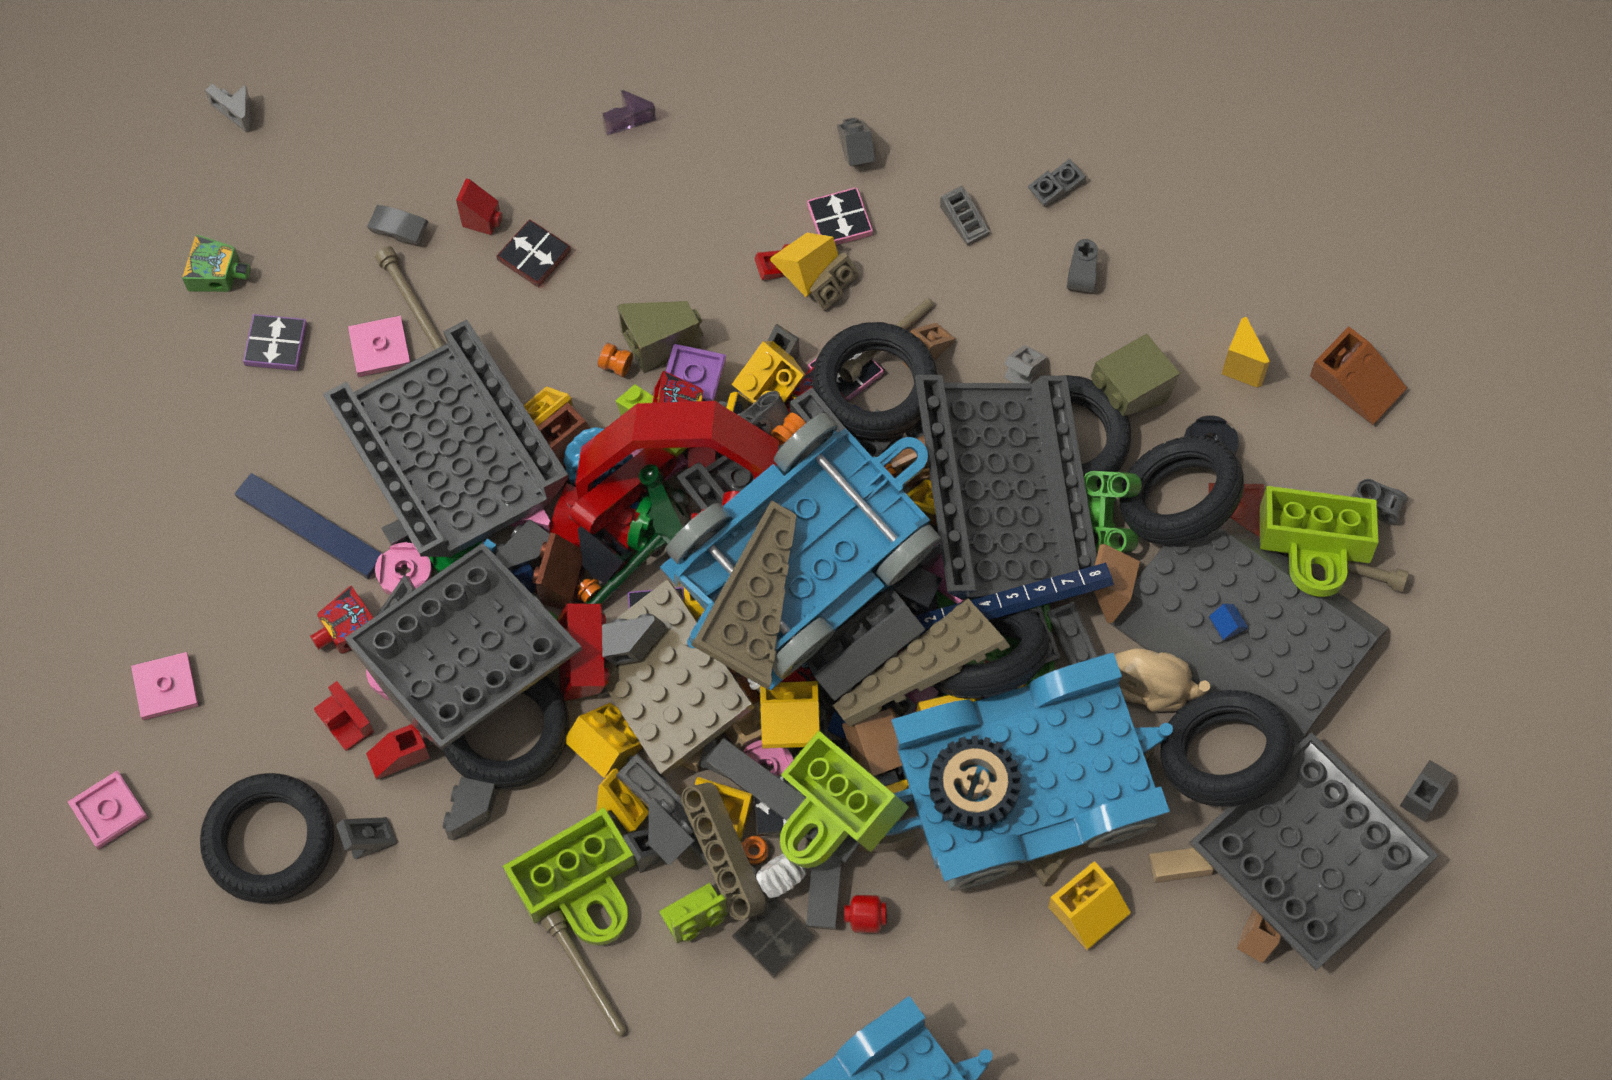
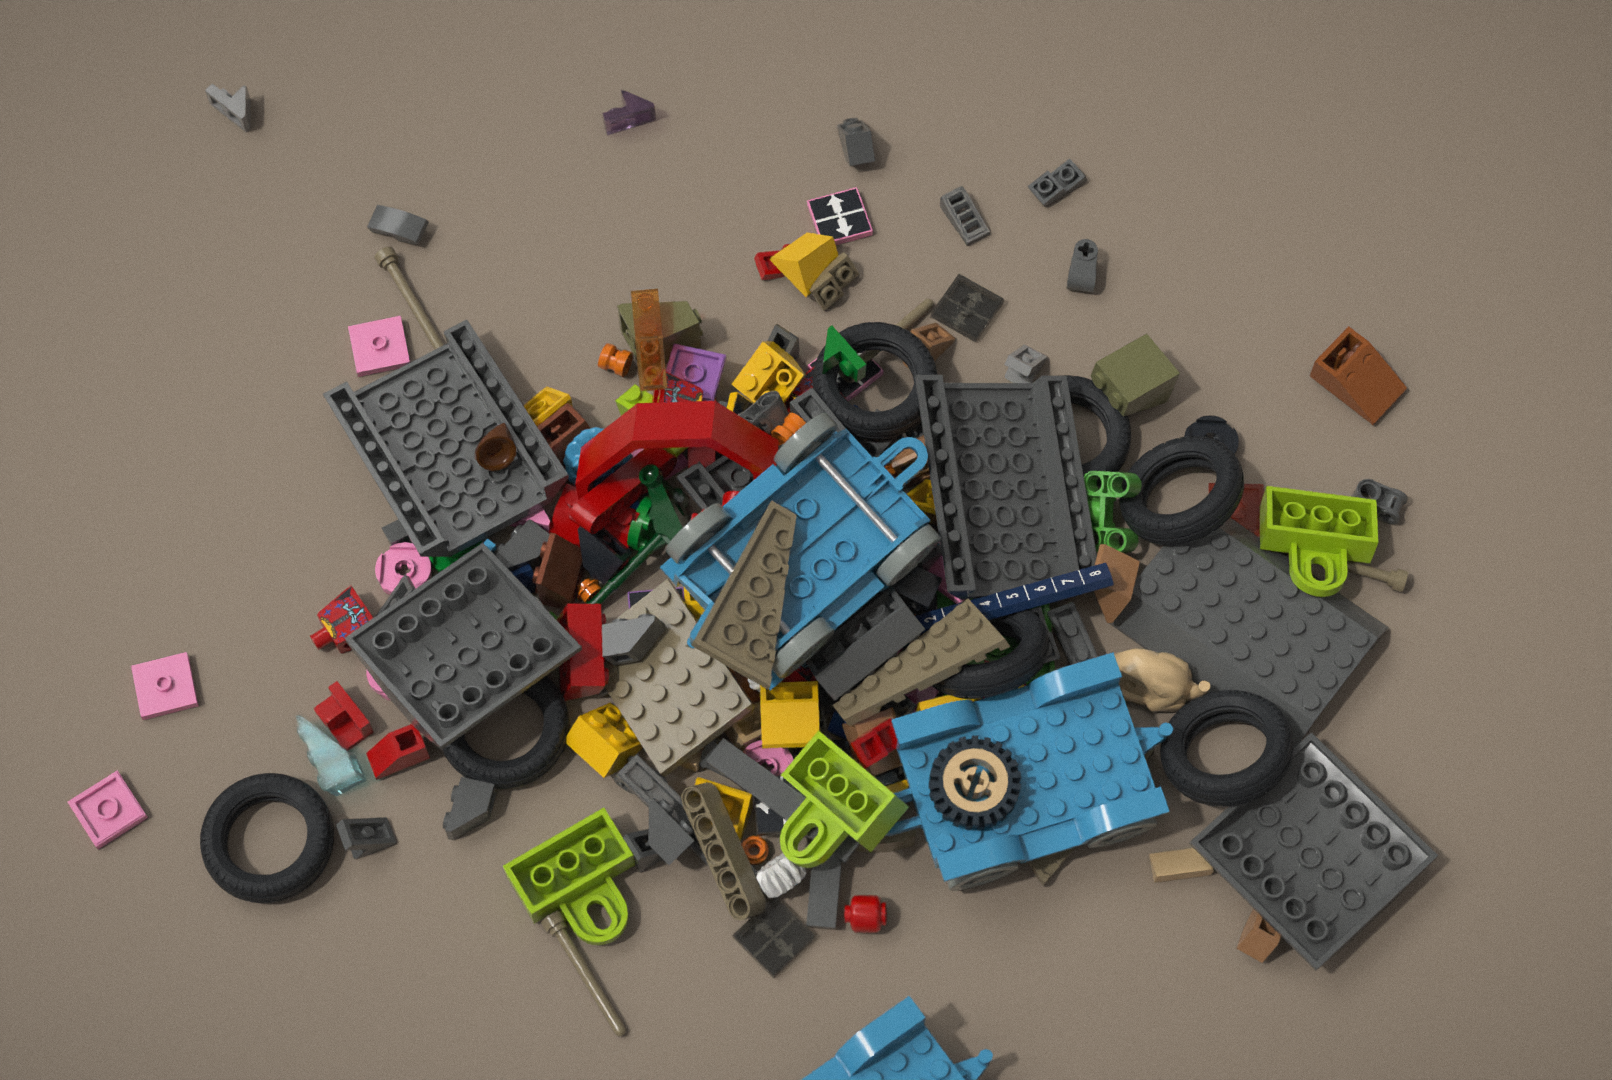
torso [182,235,250,292] -> none
dark blue tile [234,473,382,579] -> none
black tile [243,314,307,371] -> none
red slope [456,178,503,235] -> none
black tile [496,219,571,288] -> none
yellow slope [596,768,649,832] -> none
lime bracket [659,882,727,943] -> none
yellow slope [1048,861,1131,950] -> none
blue slope [1209,603,1248,641] -> none
yellow slope [1222,316,1270,388] -> none
dark grey slope [1400,760,1454,822] -> none
none -> clear light blue slope [295,715,366,797]
none -> reddish brown piece [474,423,516,471]
none -> clear orange slope [631,289,668,392]
none -> green slope [822,325,866,383]
none -> red slope [850,718,897,769]
none -> clear smoke tile [931,274,1004,343]

